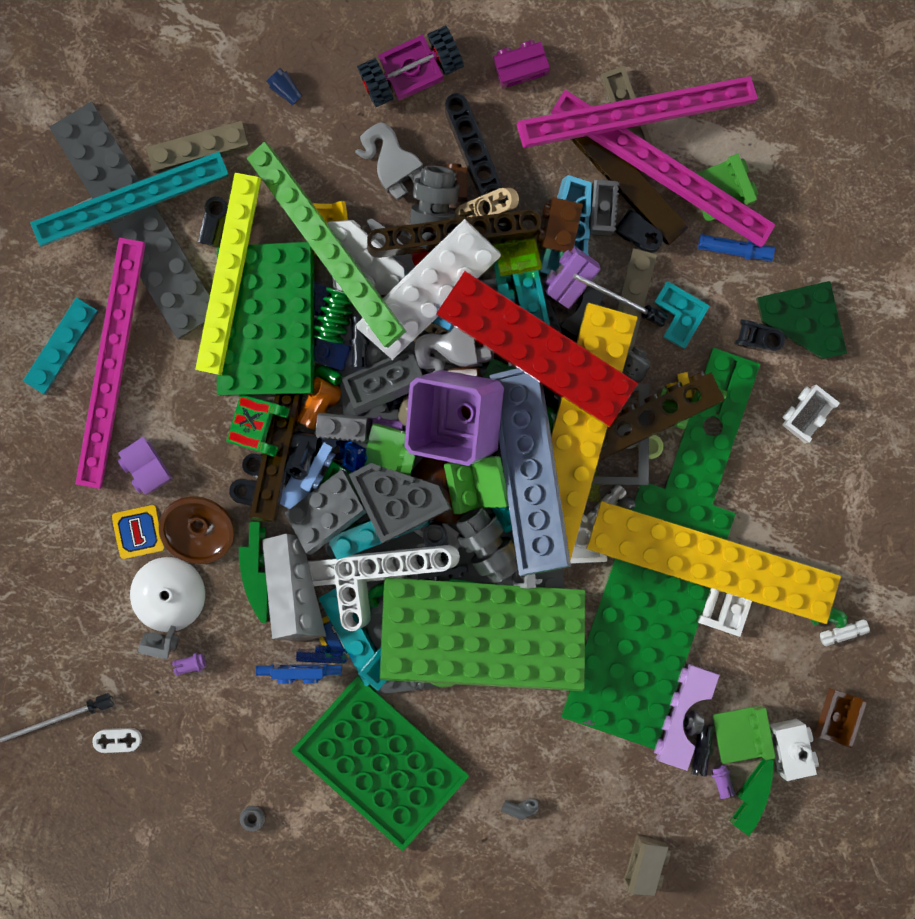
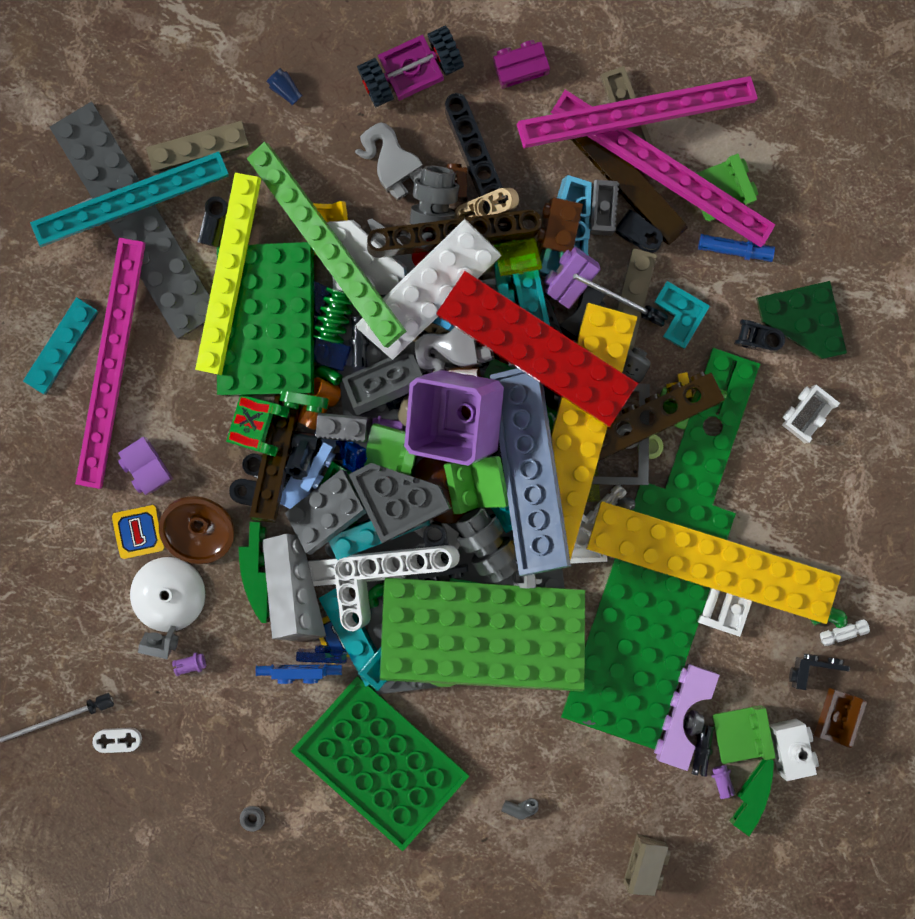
none -> green plate [280,391,329,413]
none -> black bracket [789,654,850,690]

